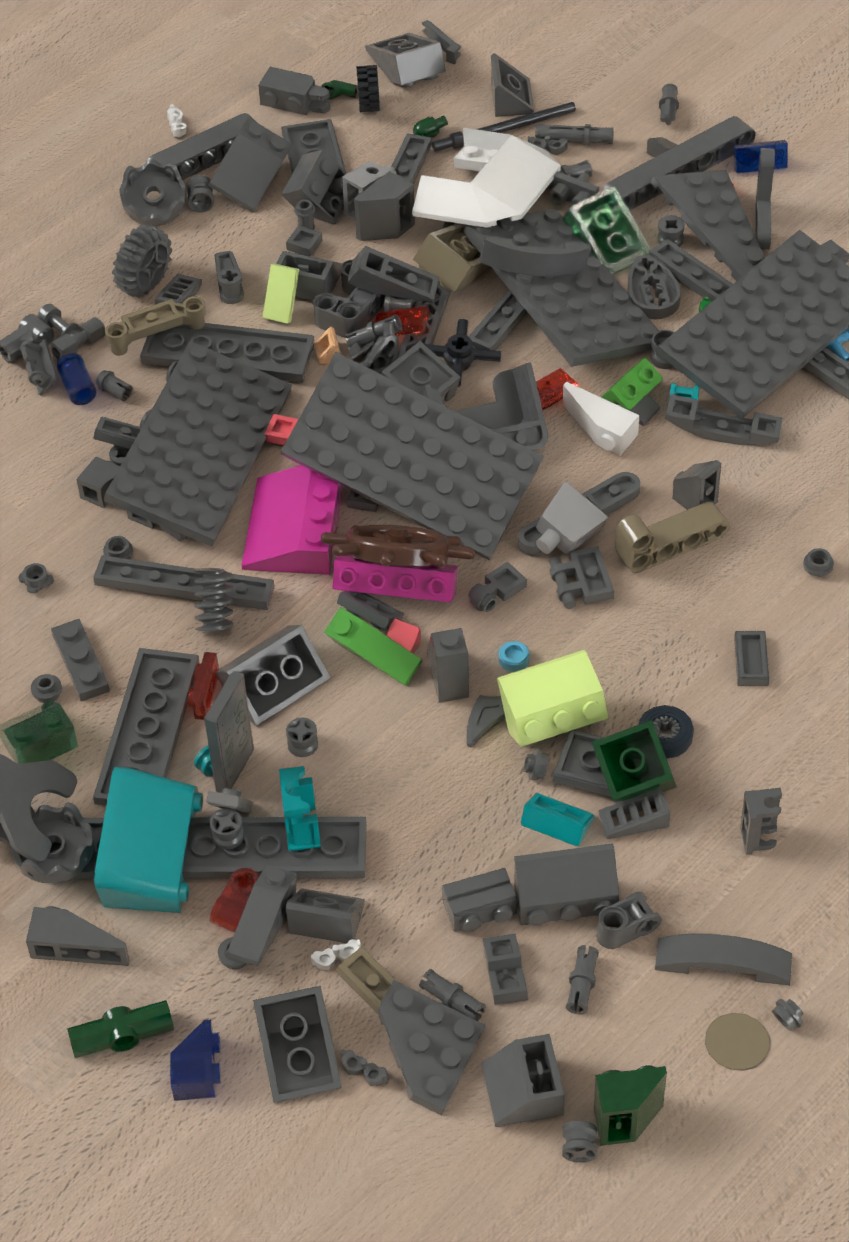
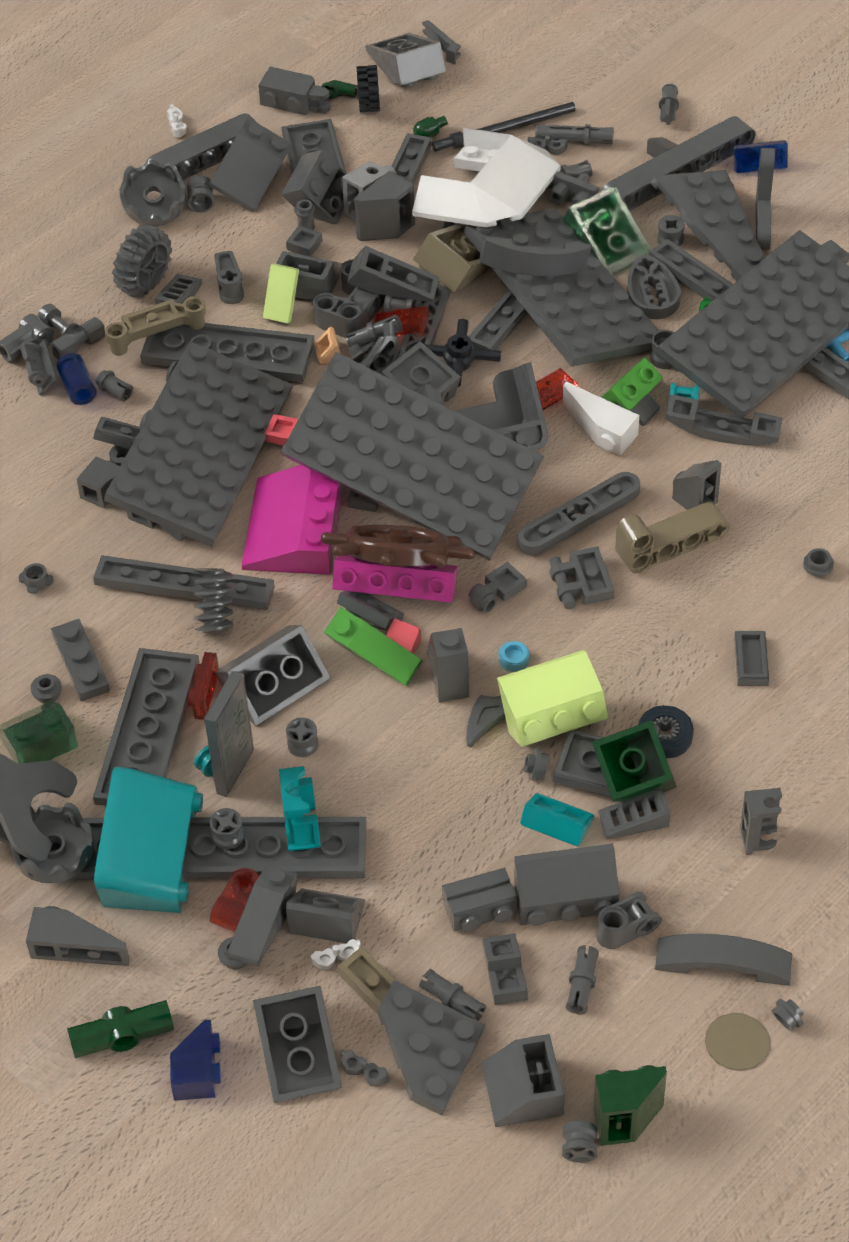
dark grey plate [103,536,133,559] -> none
dark grey plate [206,788,253,814] -> none
dark grey slope [491,53,534,117] -> none
light grey torso [536,481,608,554] -> none

